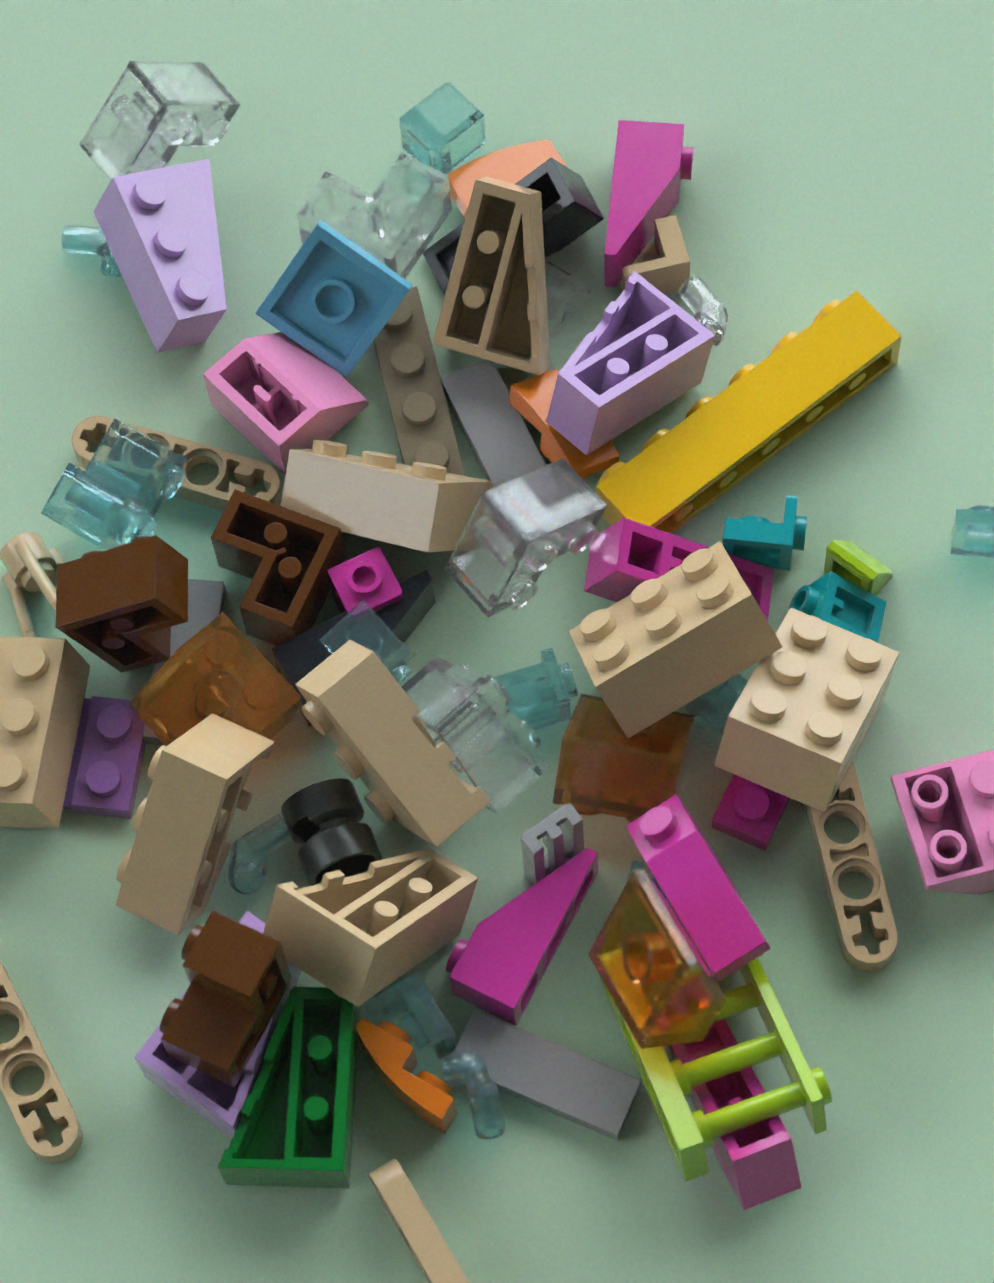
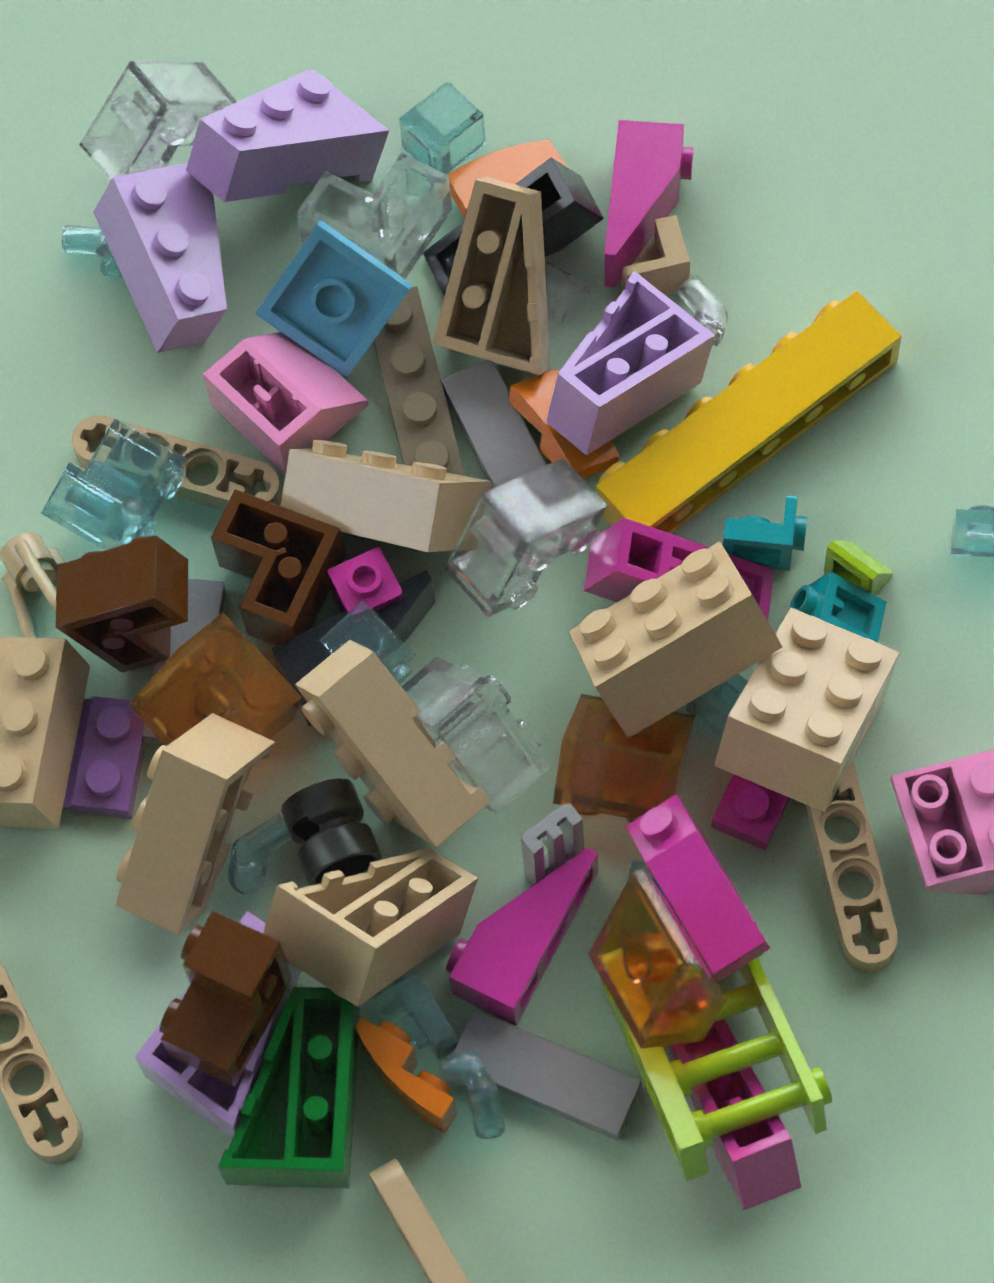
clear light blue bracket [486,648,578,740] -> none
none -> lavender wedge [186,68,389,202]

